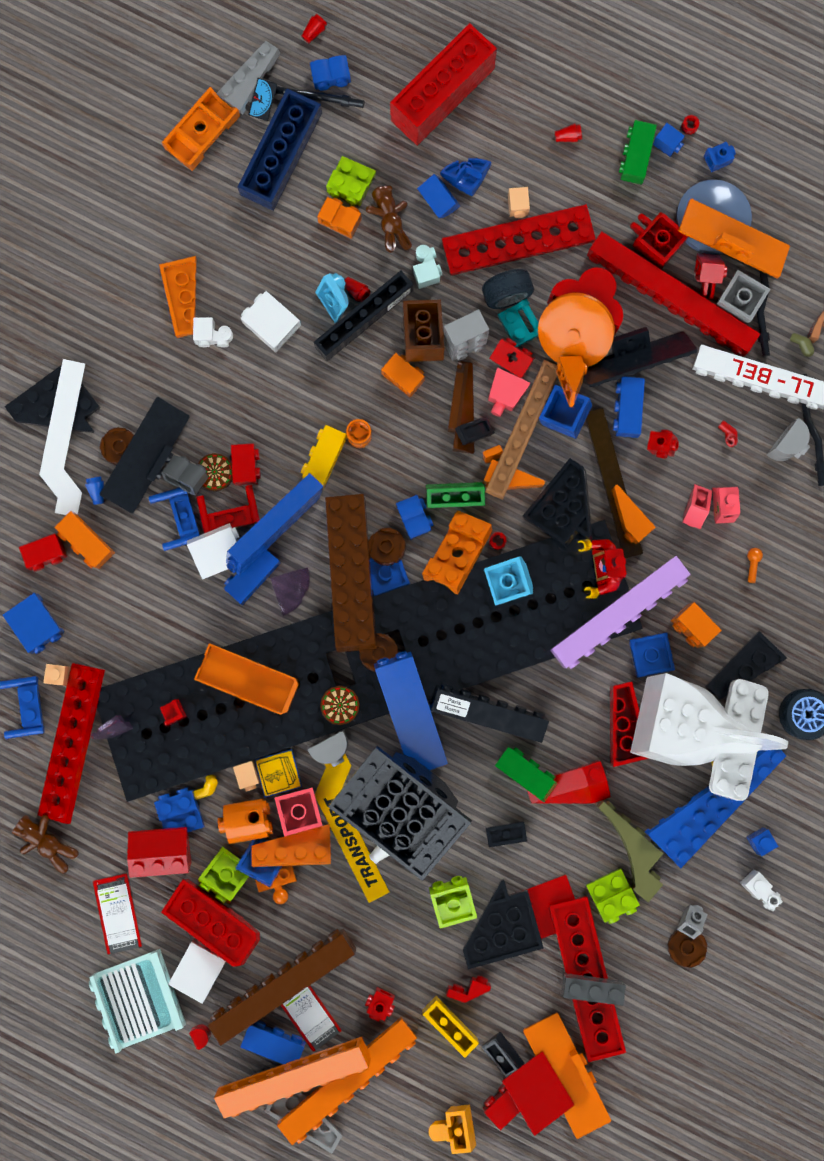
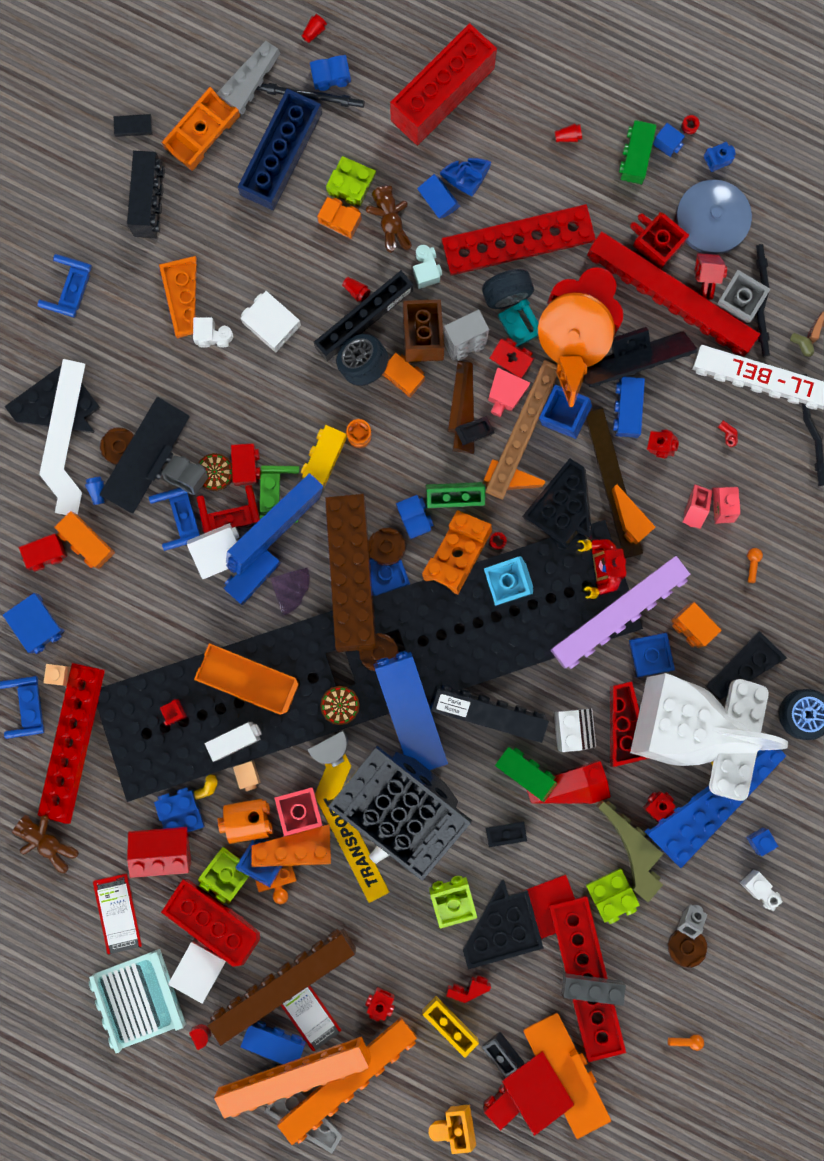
clear purple brick [91,715,133,740] -> none
slope [248,78,277,121] -> none
yellow tile [255,749,302,798] -> none
medium azure slope [315,273,349,323] -> none
orange tile [483,445,503,464] -> none
light nougat brick [508,187,530,218] -> none
orange bracket [678,199,790,278] -> none
light grey brick [767,418,810,461] -> none
none -> blue plate [38,254,92,318]
none -> black tile [113,114,153,137]
none -> black brick [127,150,165,239]
none -> white brick [204,722,262,762]
none -> bright green plate [260,466,300,523]
none -> black wheel [336,334,388,386]
none -> white slope [554,708,596,752]
none -> red brick [642,791,676,823]
none -> orange bar [667,1034,704,1051]

